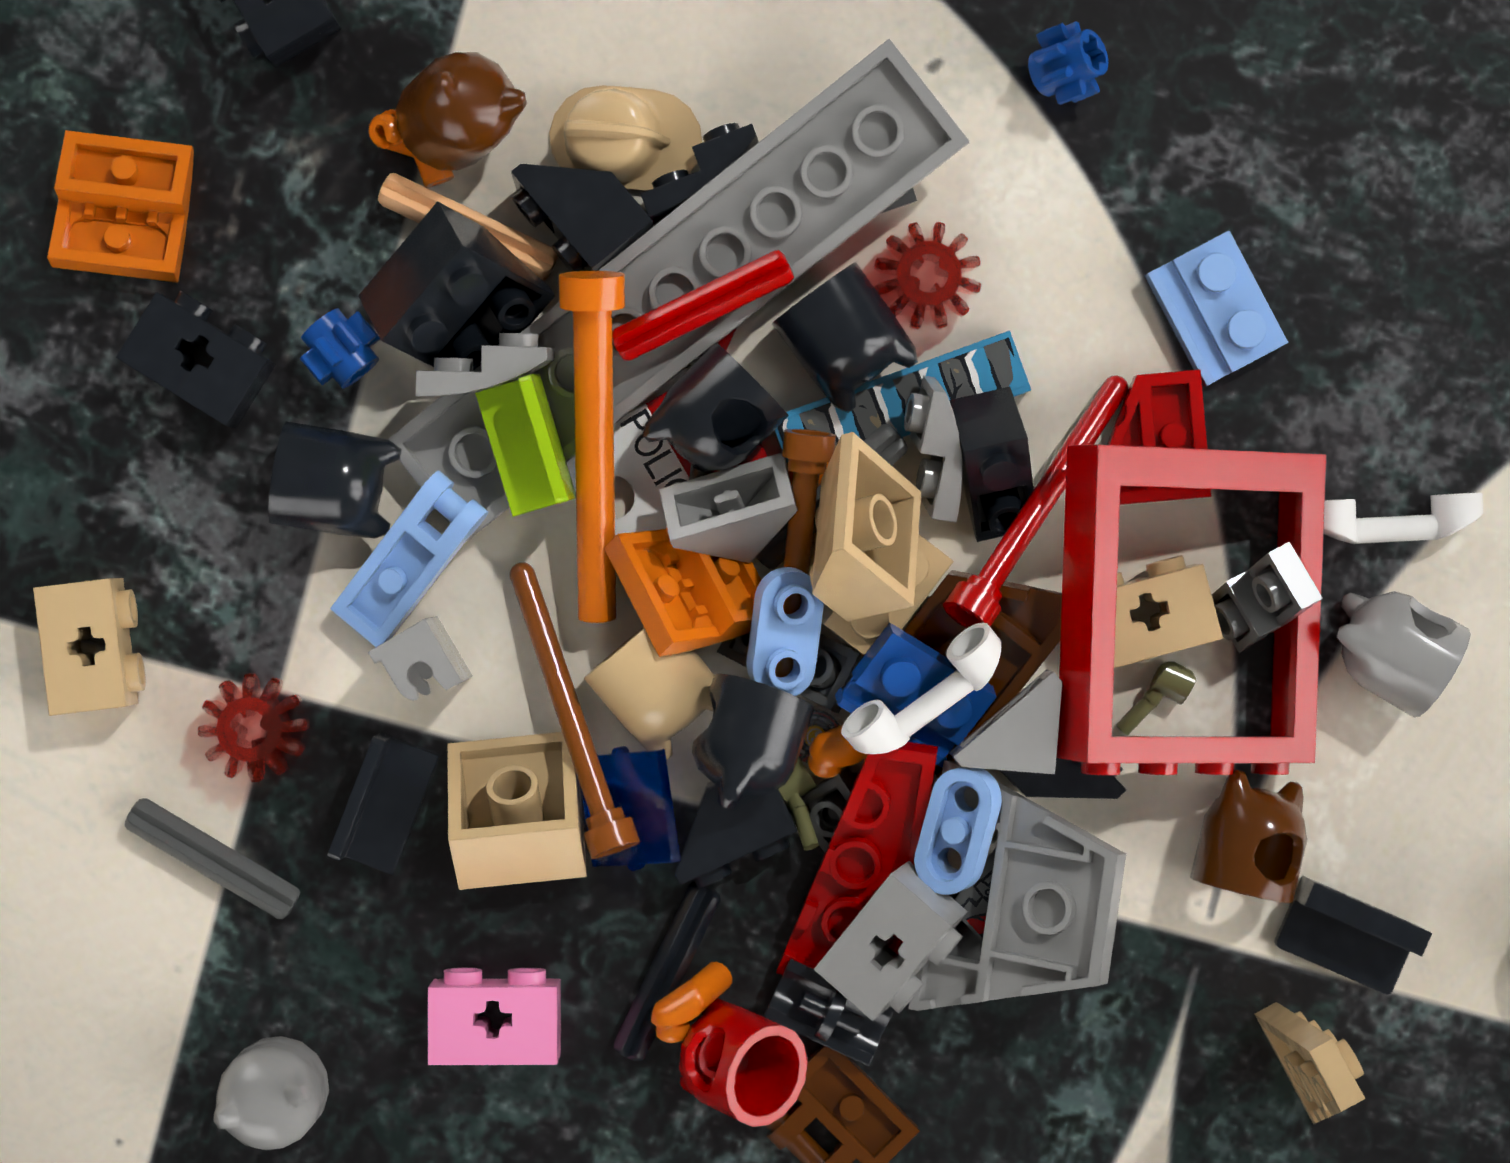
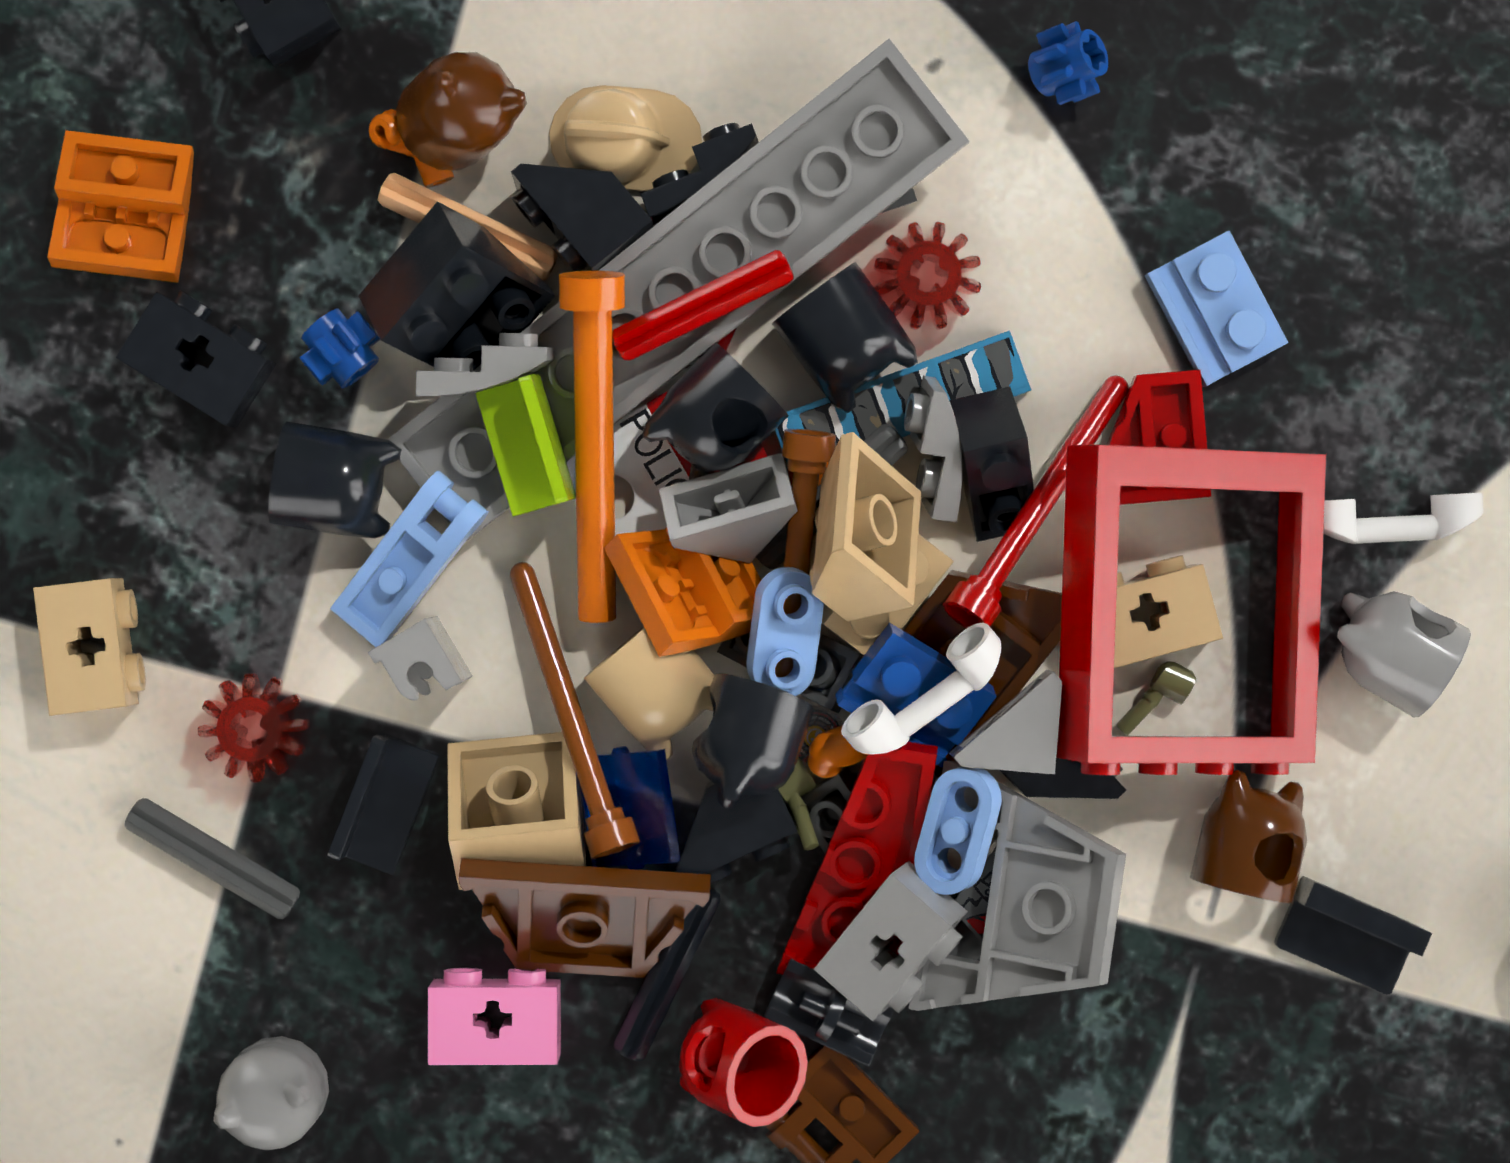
orange arm [651,962,732,1043] -> none
dark grey slope [1212,542,1323,653] -> none
tan wing [1255,1002,1365,1124] -> none
none -> reddish brown wing [459,858,711,978]

